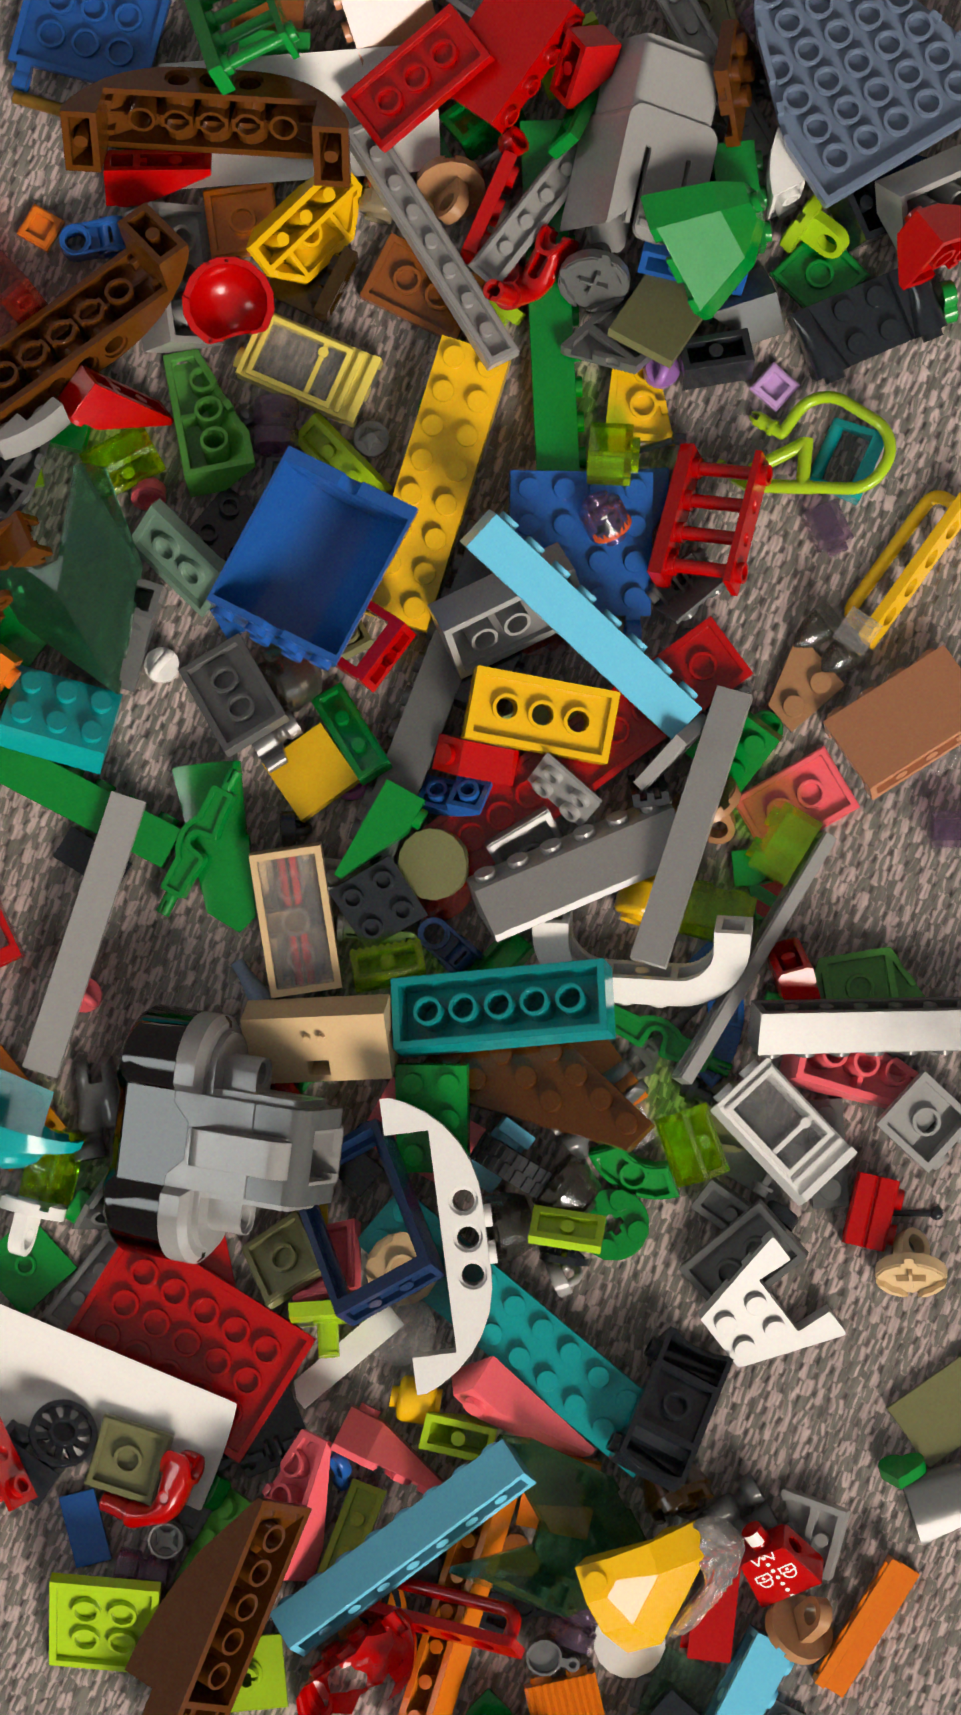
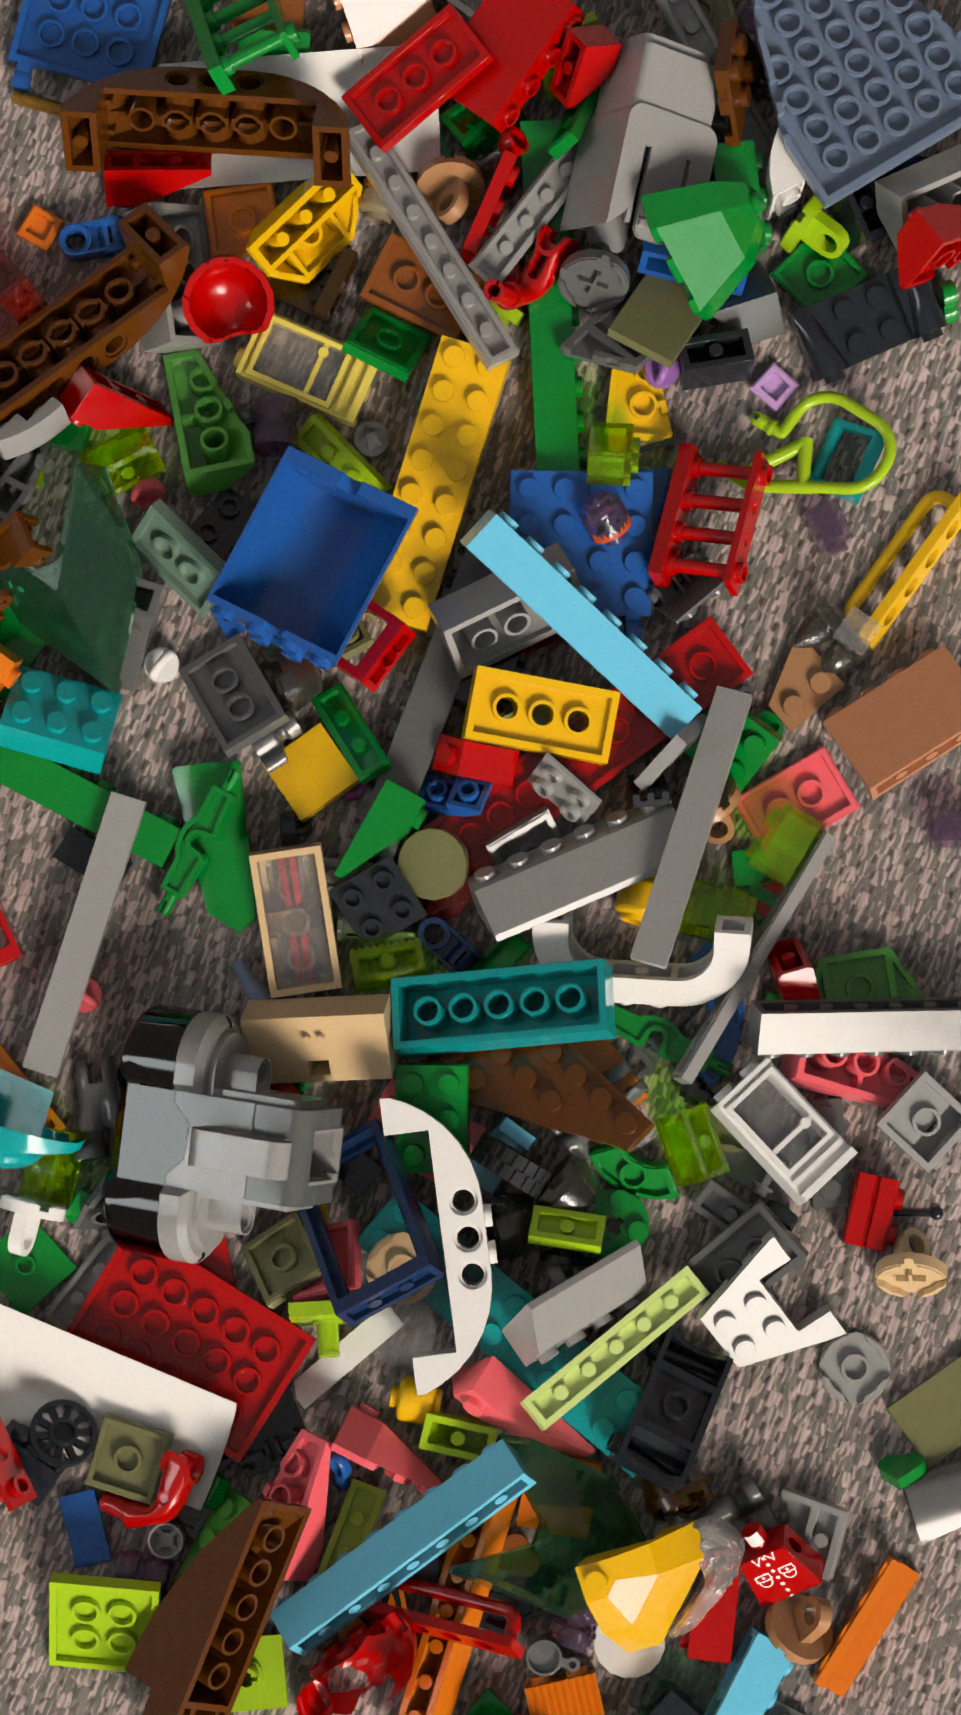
none -> green tile [341,305,433,382]
none -> light grey slope [501,1239,647,1367]
none -> yellowish green plate [520,1266,710,1432]
none -> light grey tile [819,1332,891,1404]

